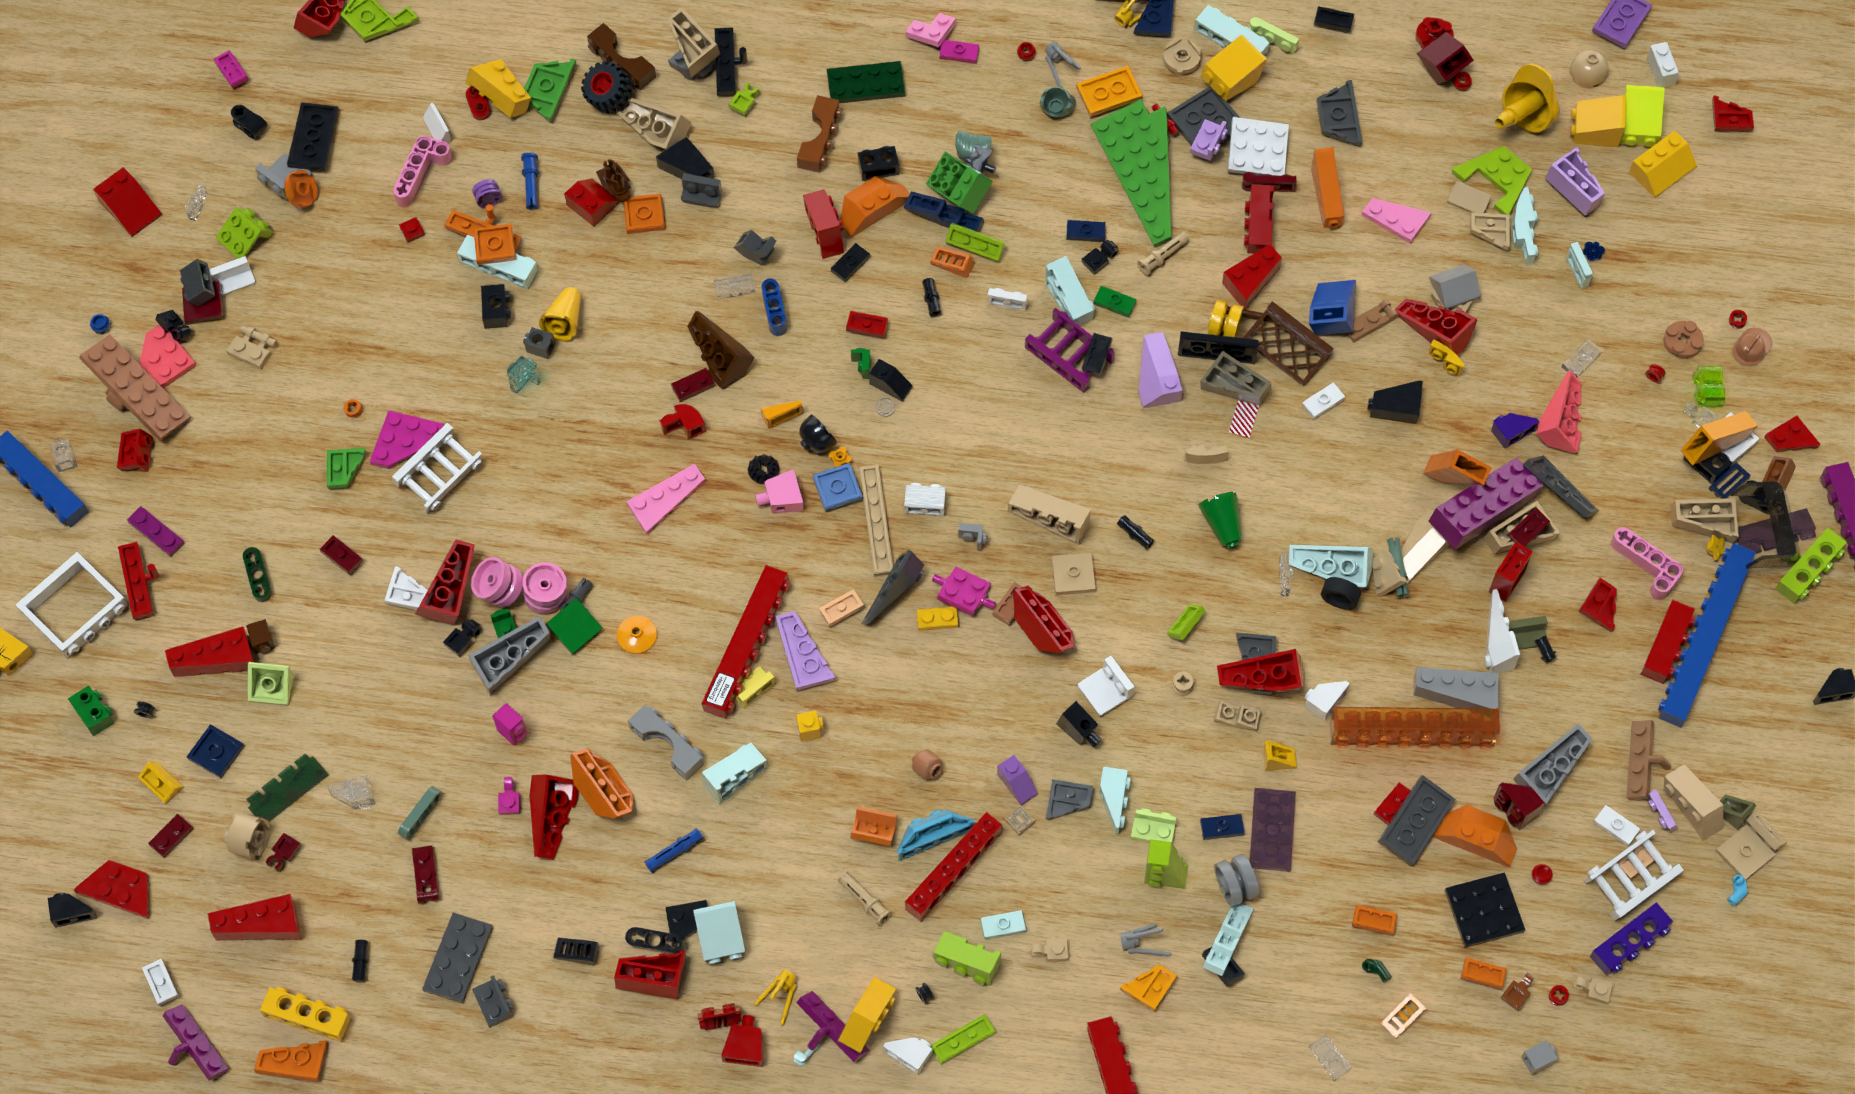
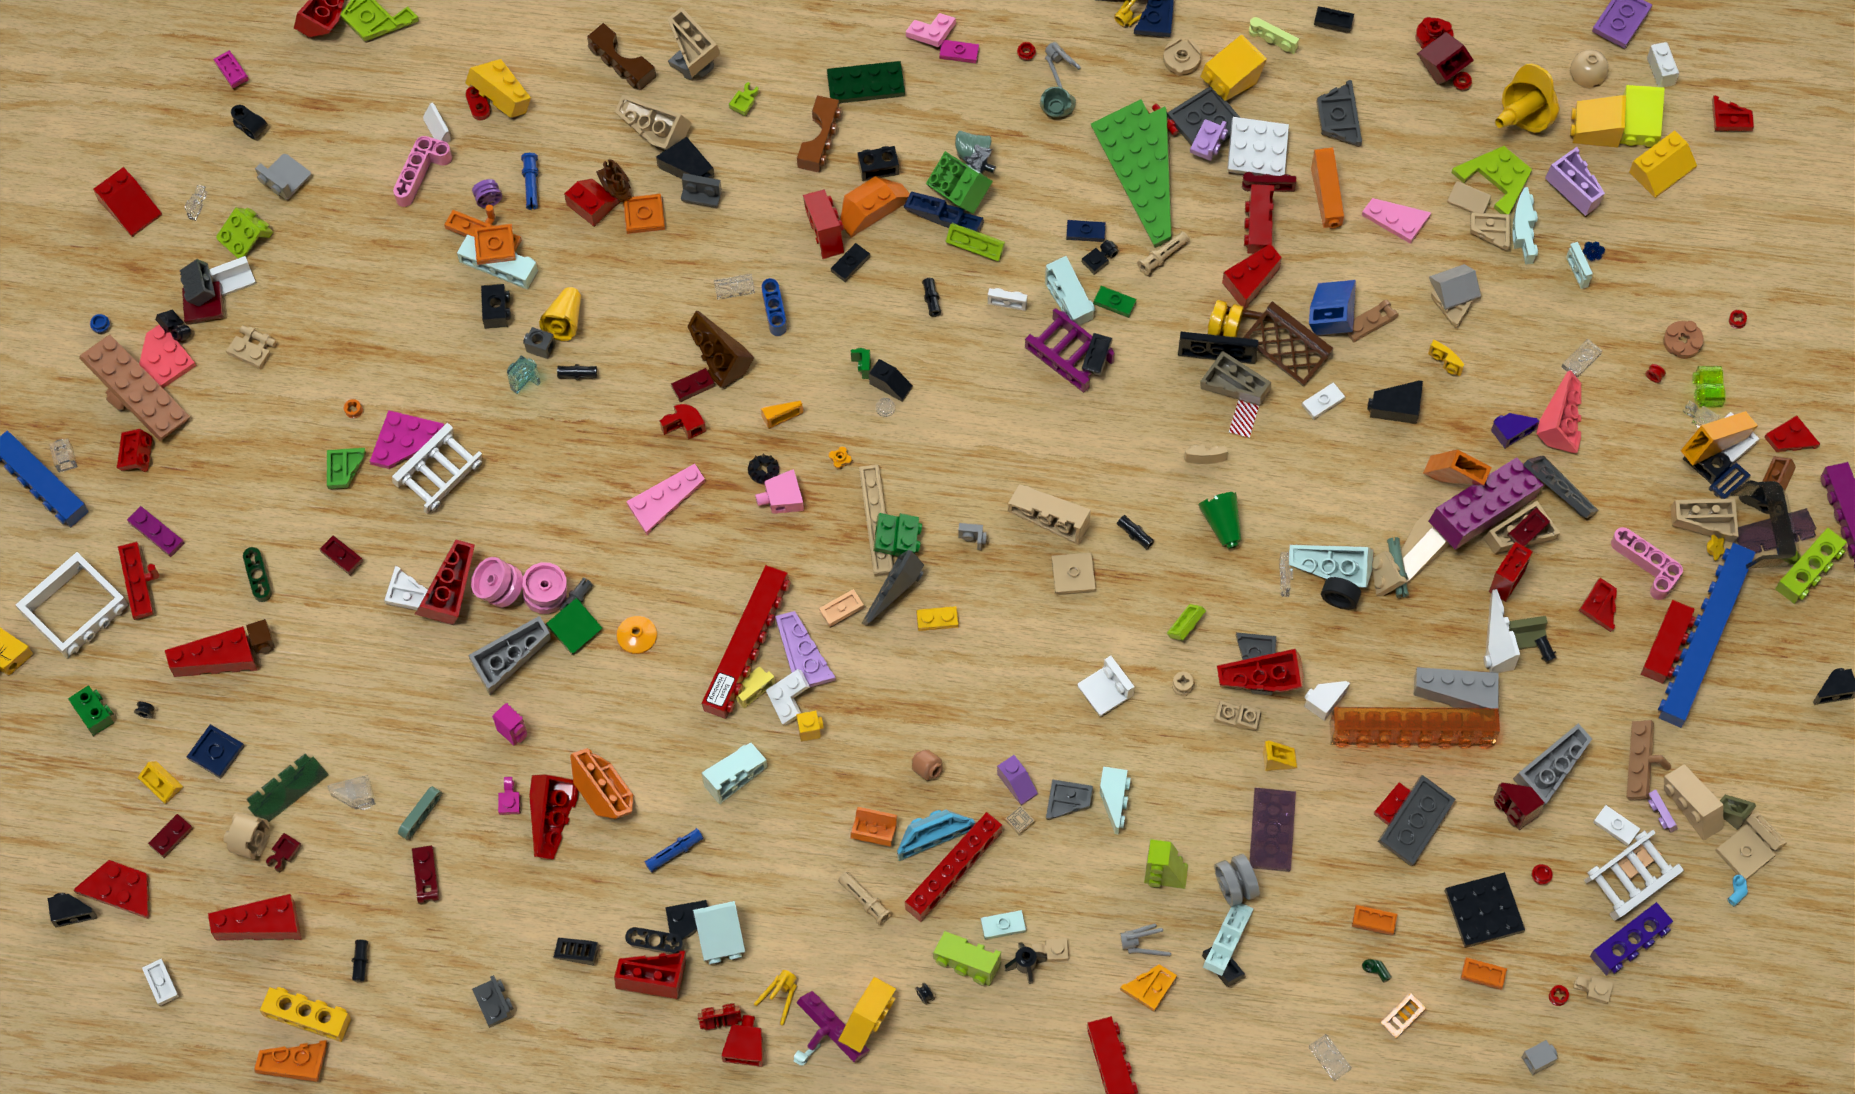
magenta plate [163,1004,229,1081] -> none
yellowish green slope [248,662,294,705] -> none
orange tile [284,170,317,208] -> none
black tile [287,102,339,171] -> none
red plate [399,217,425,243] -> none
dark grey plate [422,913,493,1004] -> none
black plate [443,619,481,656] -> none
green bracket [490,609,516,639] -> none
bright green wing [524,59,576,122] -> none
black wheel [581,61,633,113] -> none
light grey arch [628,705,704,781] -> none
black plate [714,27,748,96] -> none
dark grey brick [733,230,777,264] -> none
black cylinder [799,414,837,453] -> none
medium blue plate [812,463,863,511] -> none
red plate [846,311,888,338] -> none
white slope [883,1037,932,1075] -> none
white brick [904,483,946,516] -> none
orange slope [930,247,974,278] -> none
lime tile [930,1014,996,1065] -> none
dark pink plate [932,566,996,616] -> none
nougat plate [992,582,1022,625] -> none
red wedge [1013,585,1075,653] -> none
black torso [1056,701,1102,748] -> none
light orange plate [1076,66,1143,117] -> none
yellowish green bracket [1131,809,1176,843] -> none
lavender wedge [1138,332,1182,408] -> none
light aqua brick [1194,5,1270,56] -> none
dark blue plate [1200,814,1244,840] -> none
red wedge [1395,299,1477,355] -> none
orange wedge [1432,804,1517,868] -> none
dark orange plate [1501,972,1534,1011] -> none
nougat piece [1732,327,1772,366] -> none
none -> black pin [557,364,597,380]
none -> white plate [766,669,810,726]
none -> green plate [873,513,922,556]
none -> black brick [1005,942,1046,984]

